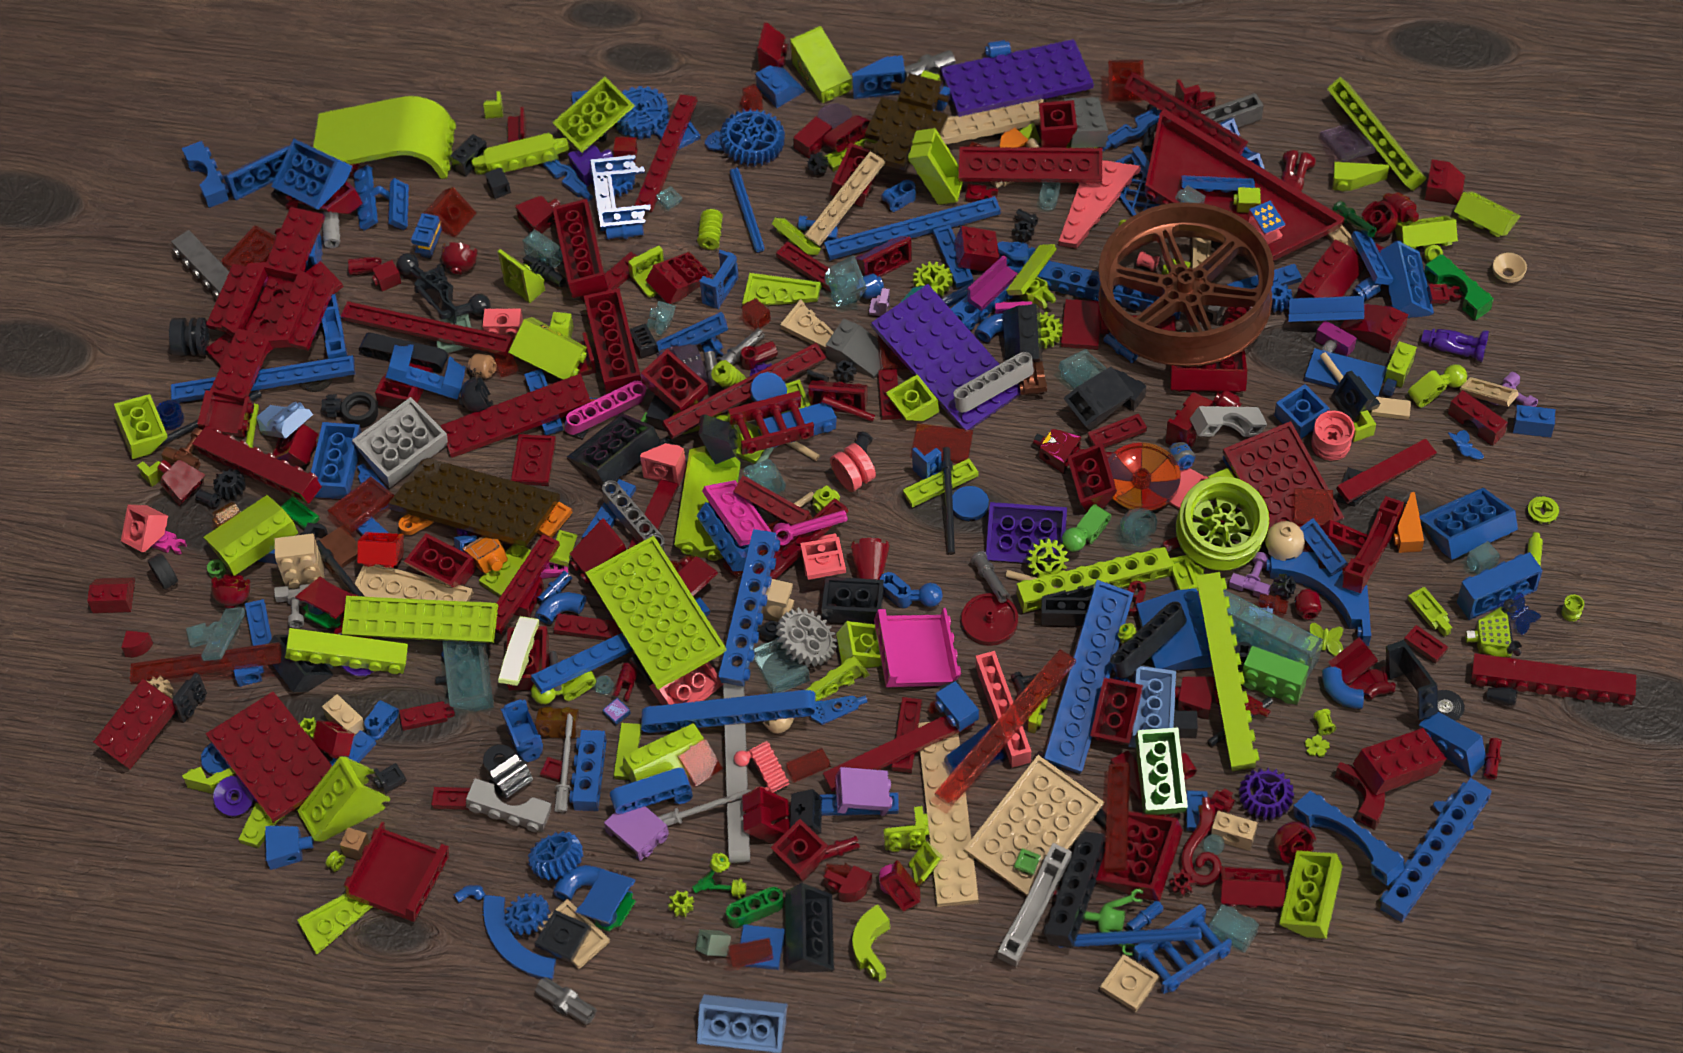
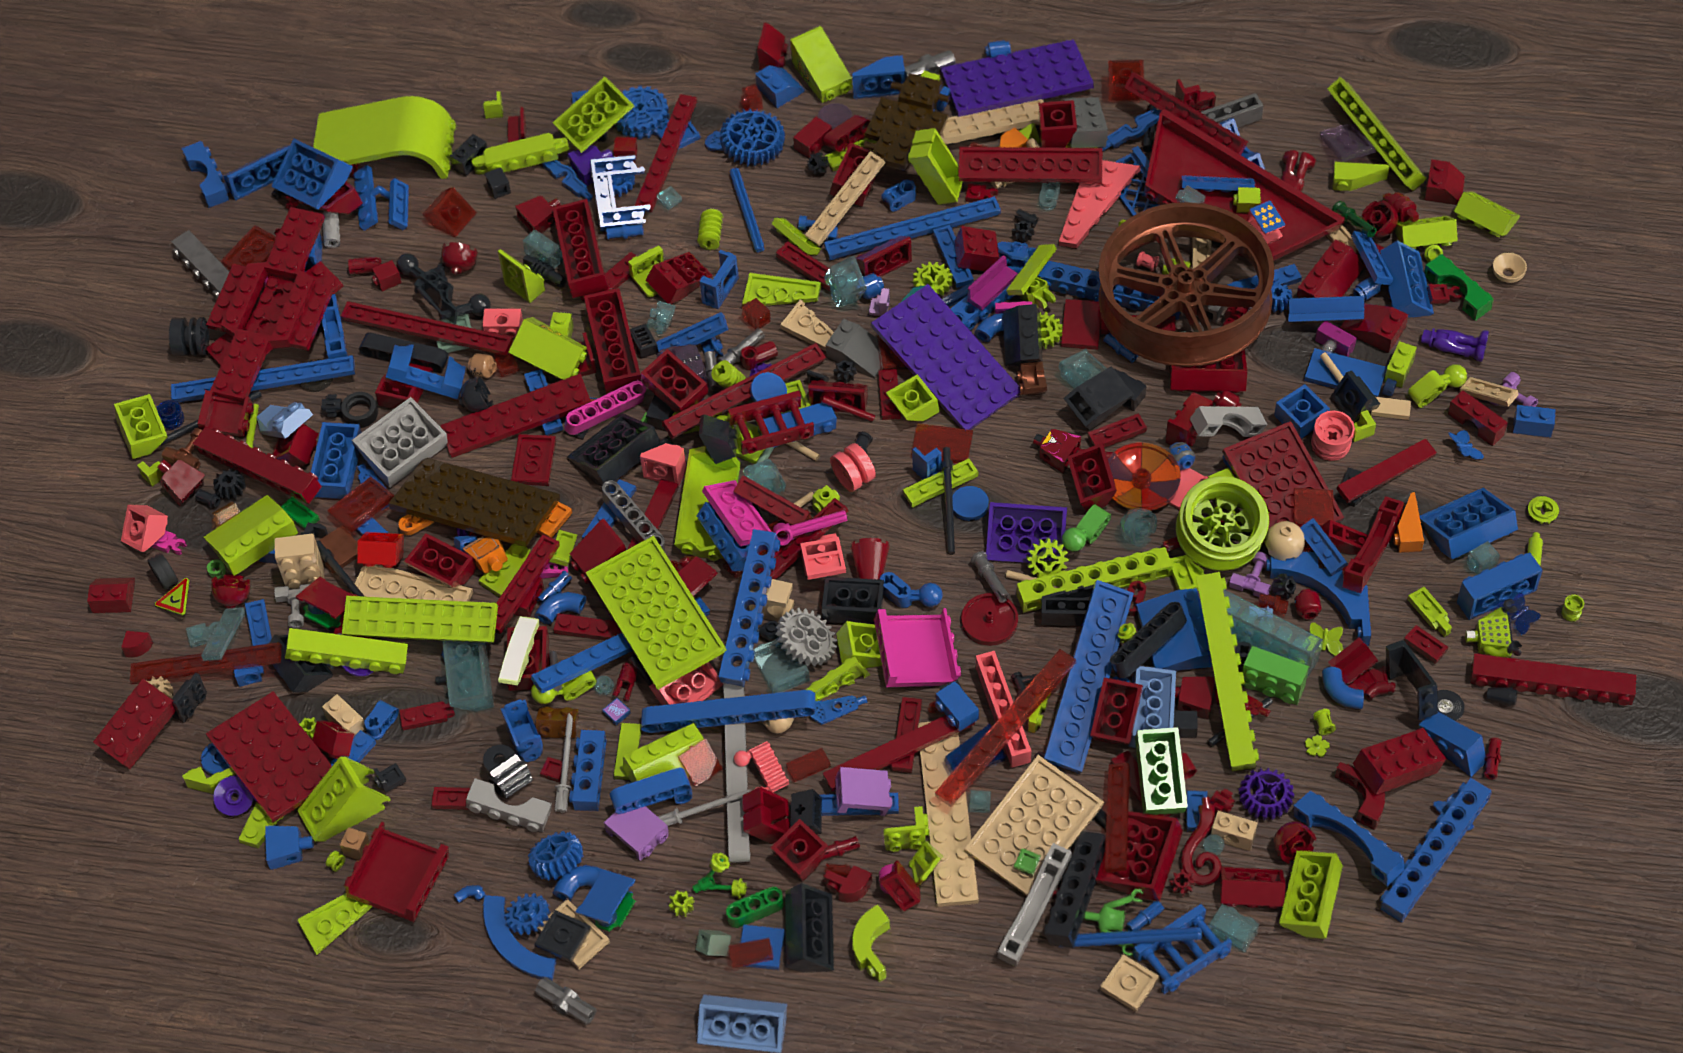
blue hips [411,213,442,258] -> none
light grey beam [954,352,1034,412] -> none
none -> piece [155,578,189,615]
none -> clear light blue plate [969,790,991,813]

